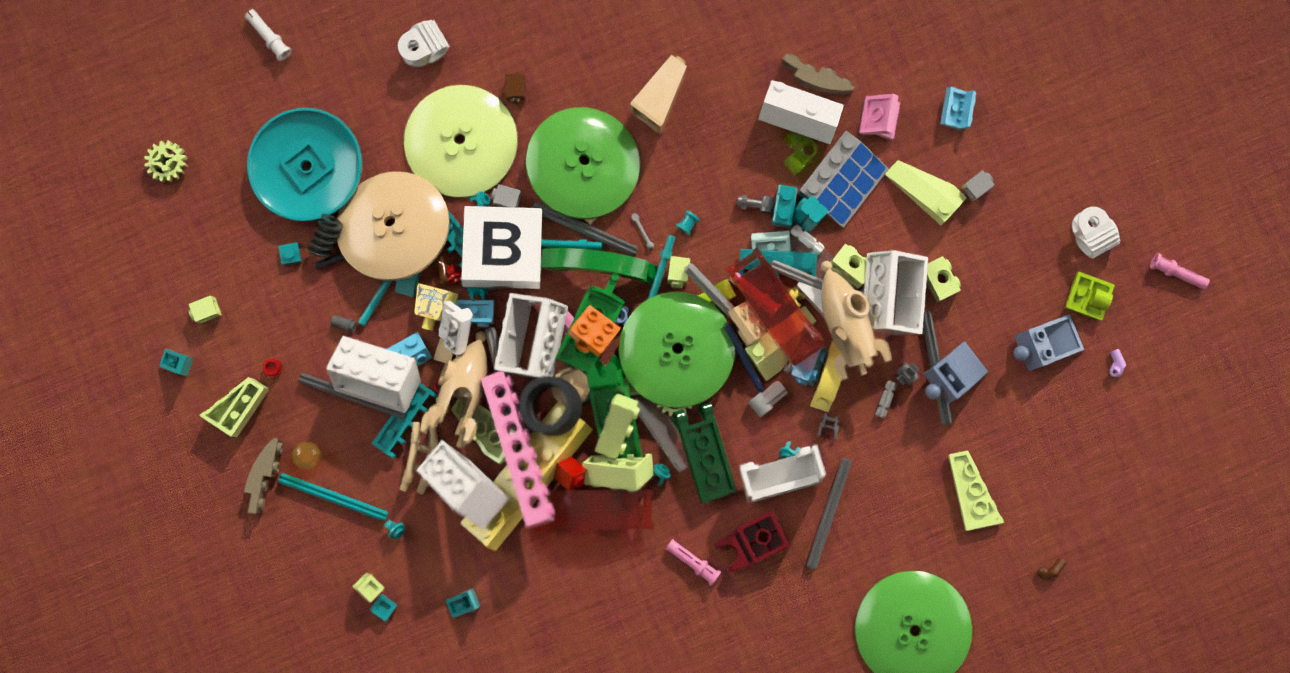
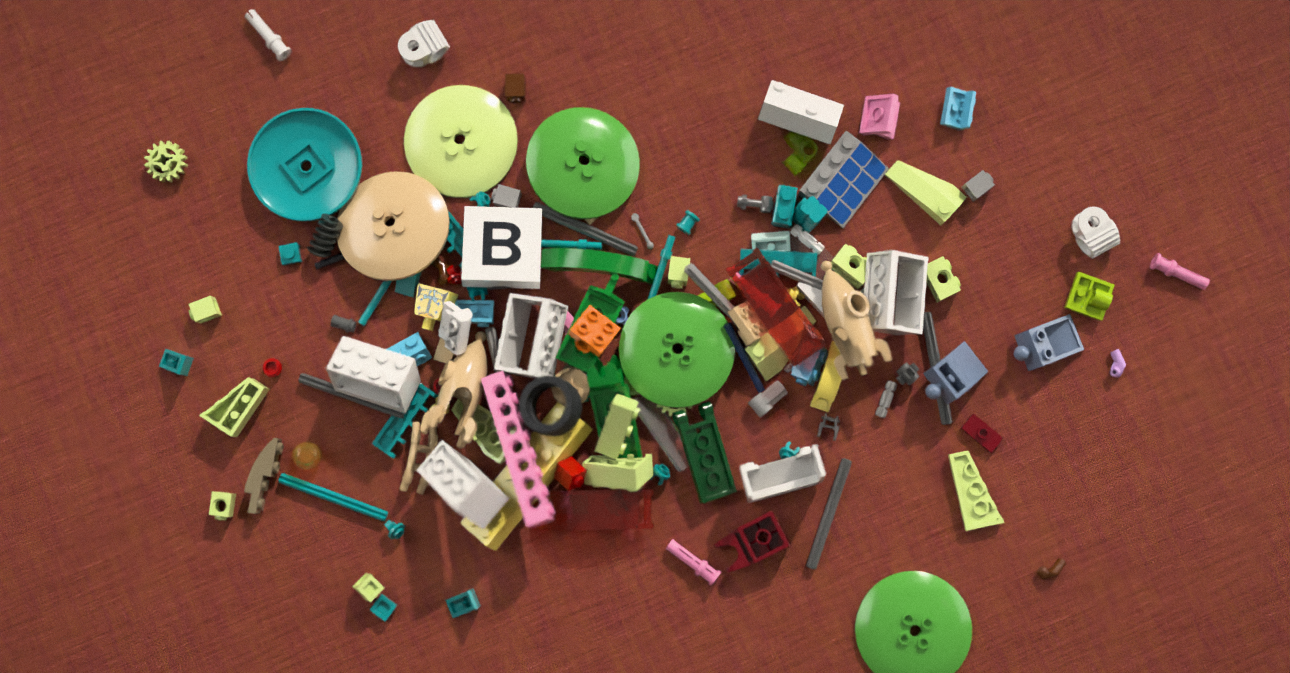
tan slope [630,55,687,135] -> none
dark tan slope [781,53,854,95] -> none
none -> yellowish green brick [209,491,236,520]
none -> dark red plate [960,413,1003,453]

